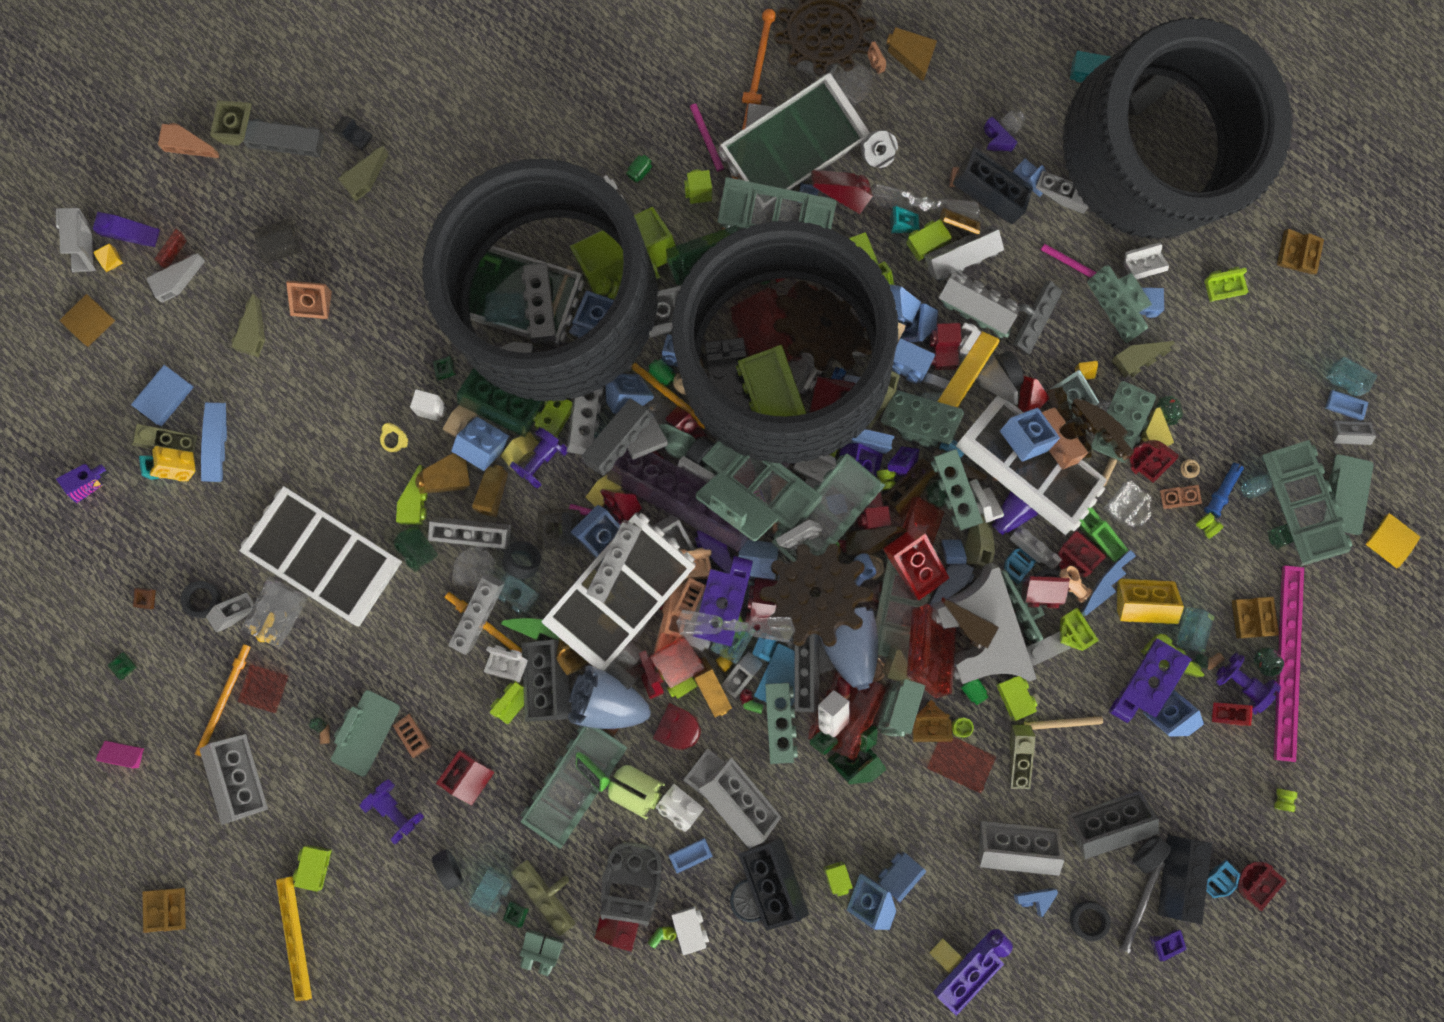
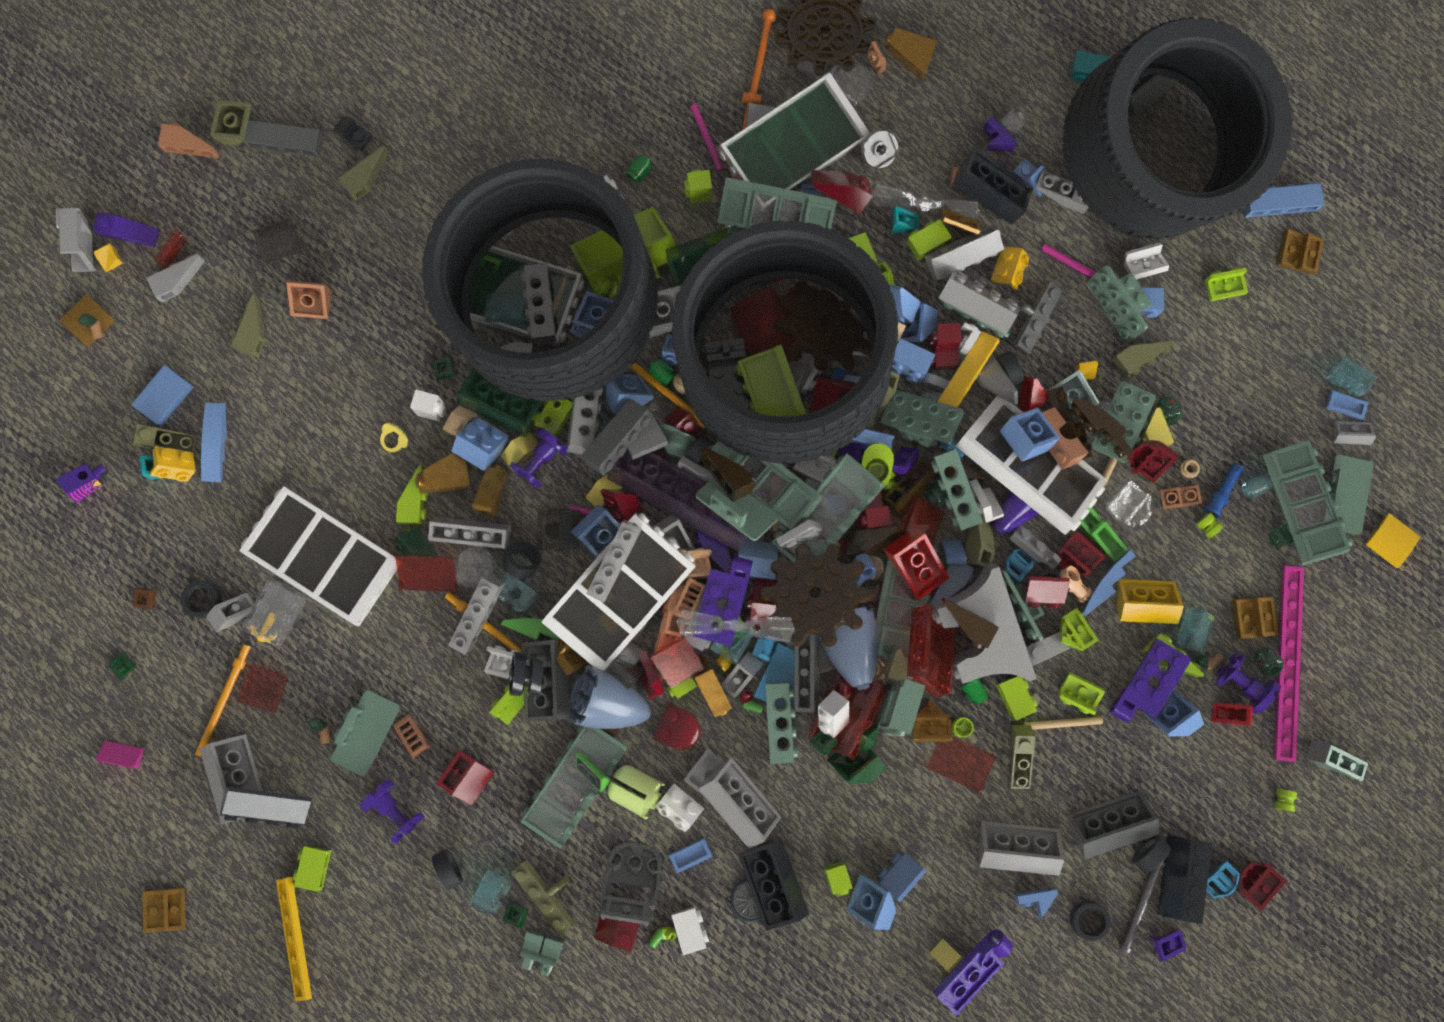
none -> arm [79,314,103,339]
none -> slope [219,787,312,829]
none -> clear red piece [395,556,457,593]
none -> black wheel [509,652,543,697]
none -> dark brown slope [701,447,755,502]
none -> lime piece [861,443,894,487]
none -> yellow bracket [991,246,1029,290]
none -> lime bracket [1058,672,1105,715]
none -> medium blue brick [1243,182,1325,218]
none -> sand green slope [1306,740,1368,782]

